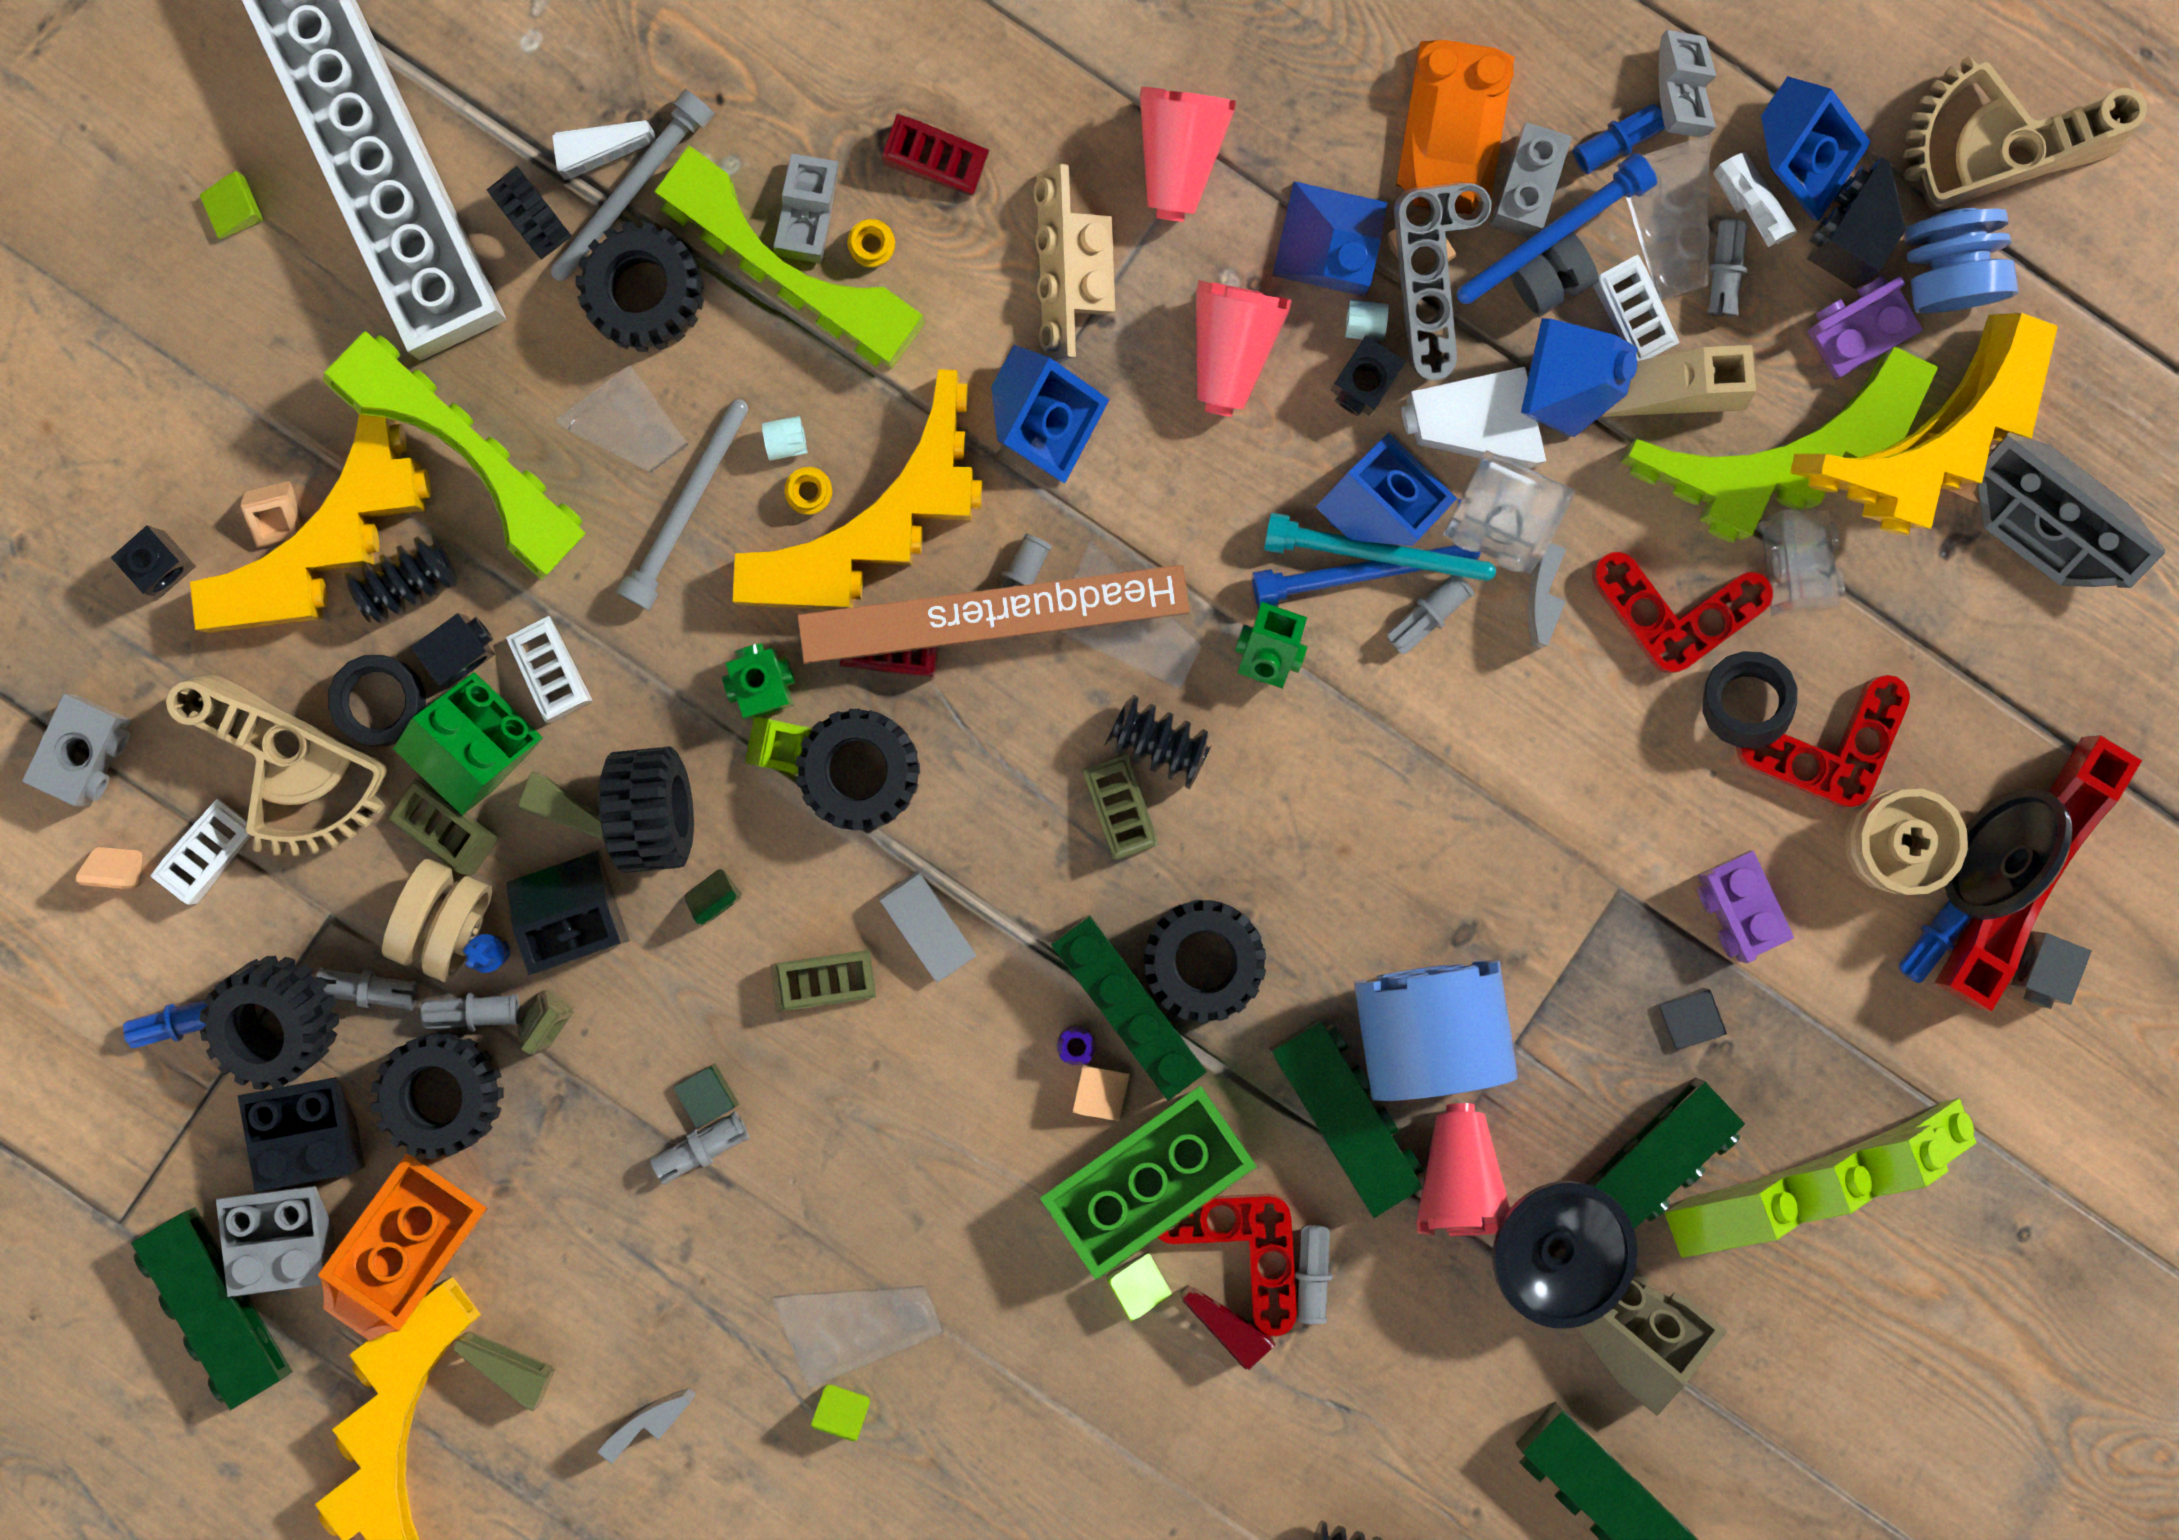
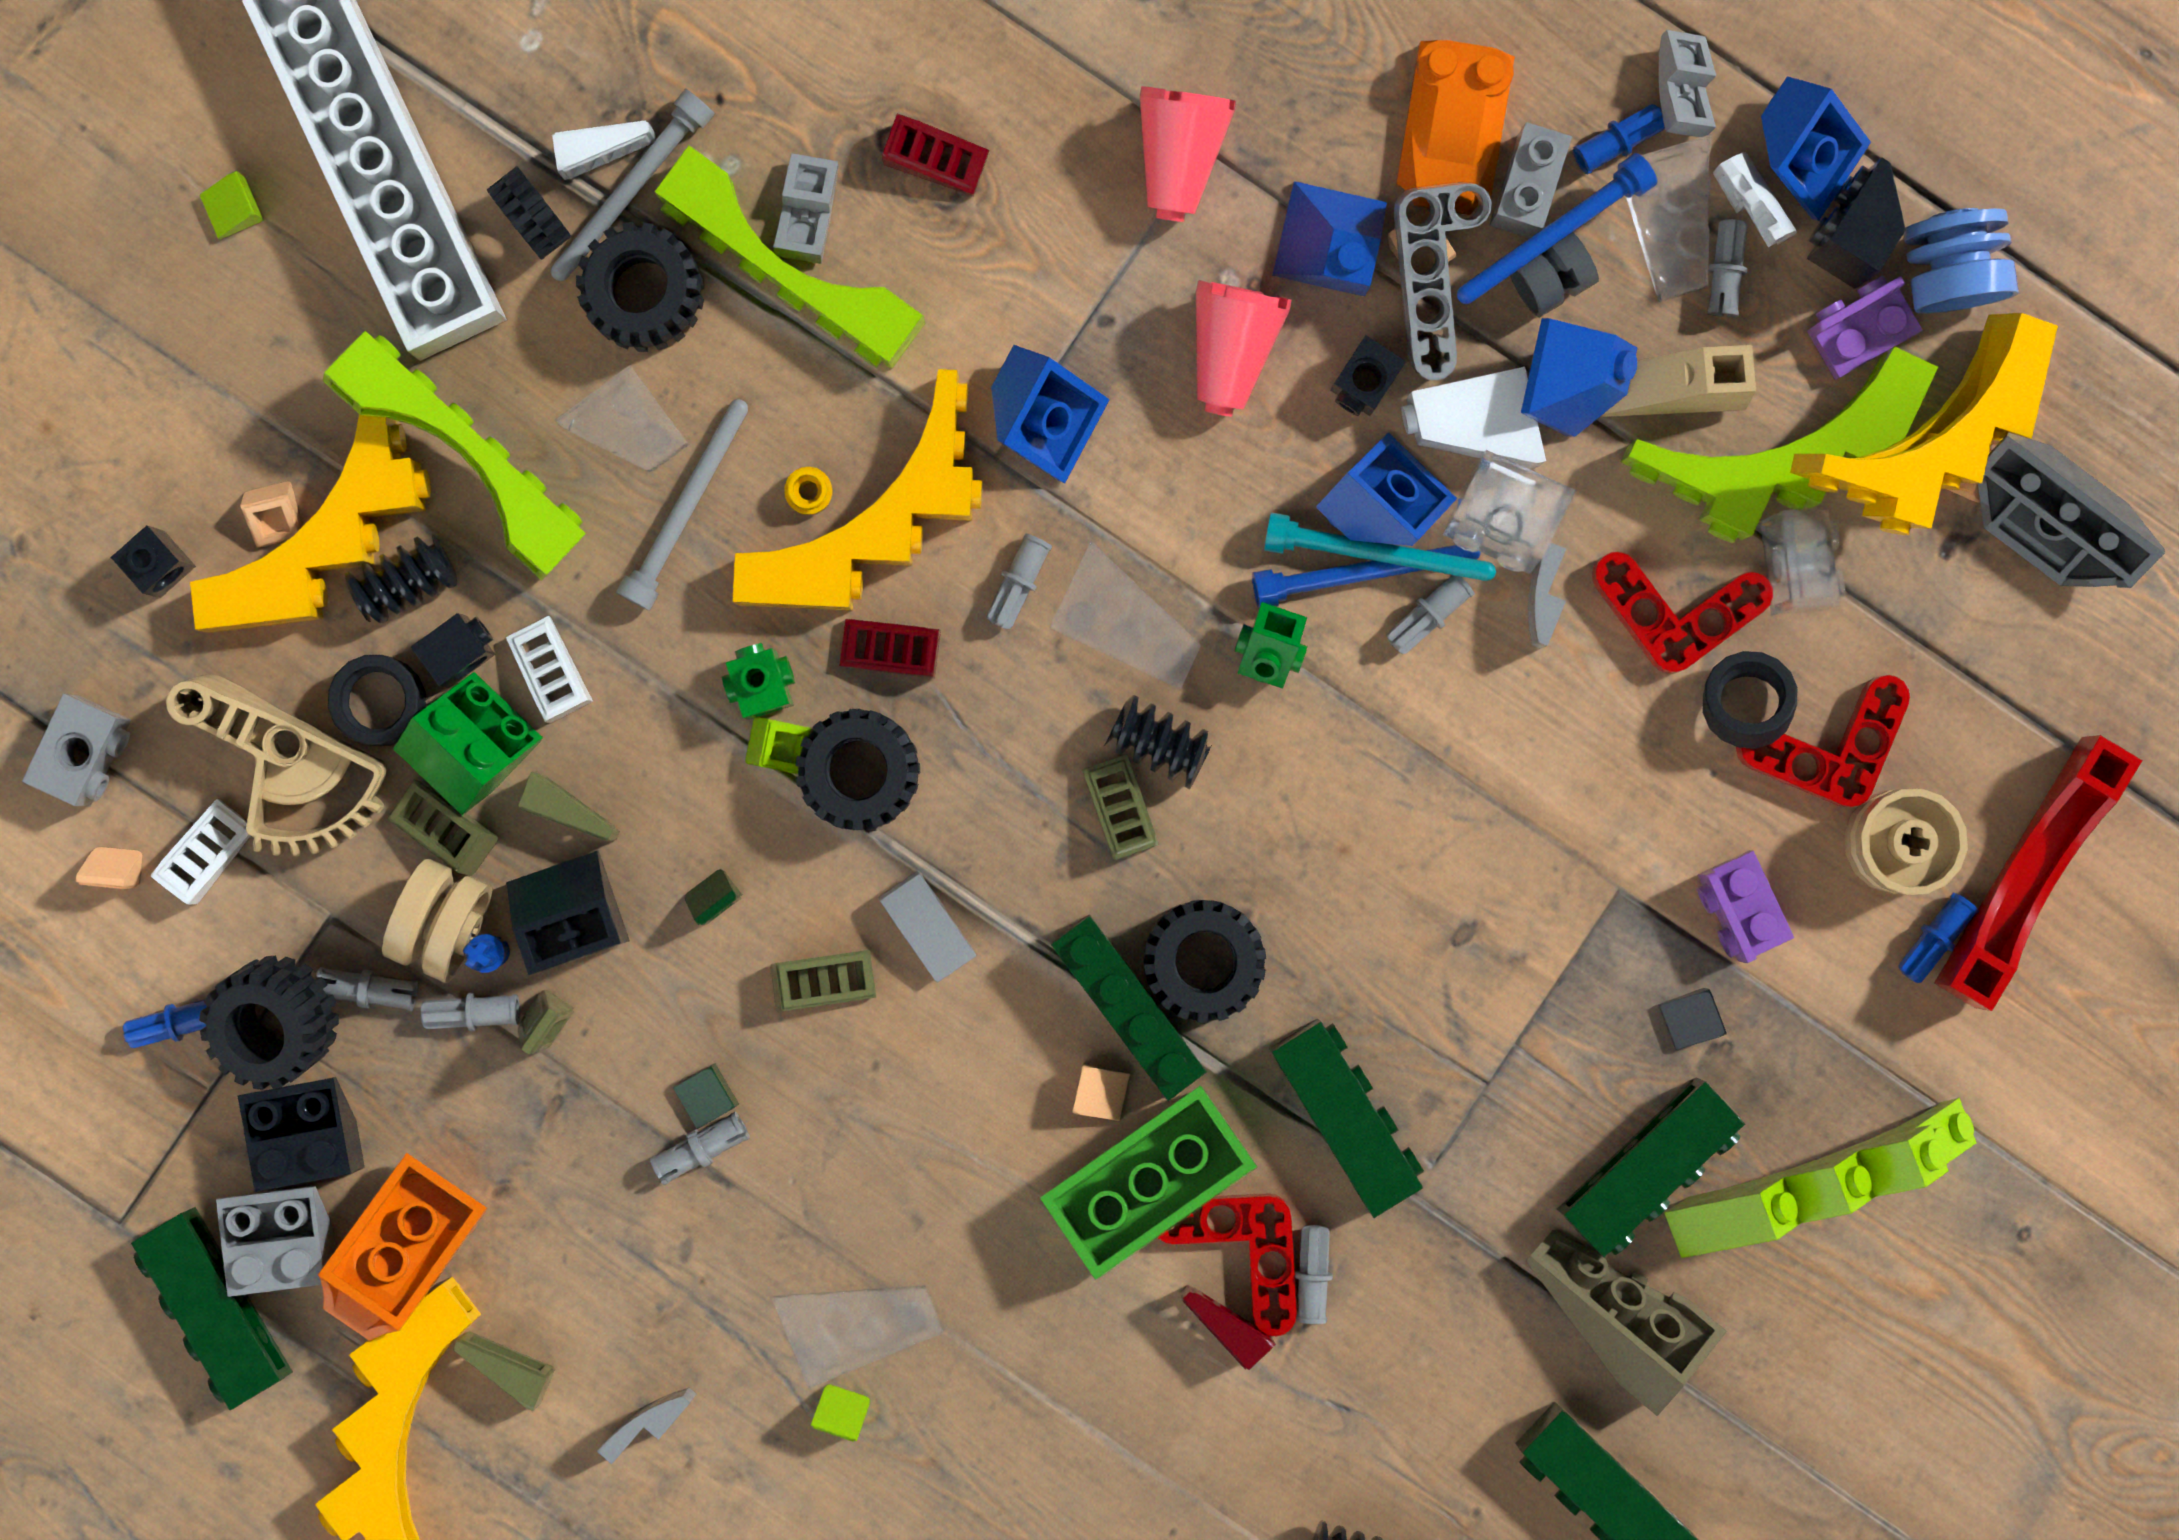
black tyre [371,1033,504,1159] -> none
black tyre [599,746,694,873] -> none
light aqua hose [762,416,808,461] -> none
nougat tile [798,565,1190,664] -> none
yellow plate [847,219,896,268] -> none
tan bracket [1034,164,1115,363] -> none
dark purple hose [1057,1025,1096,1065] -> none
slope [1107,1252,1173,1322] -> none
light aqua hose [1345,299,1389,342] -> none
medium blue brick [1354,960,1518,1101] -> none
coral cone [1416,1103,1511,1236] -> none
black dish [1492,1181,1637,1329] -> none
white slope [1593,255,1680,361] -> none
tan arm [1903,56,2147,211] -> none
black dish [1945,789,2072,920] -> none
dark grey brick [2011,931,2092,1009] -> none

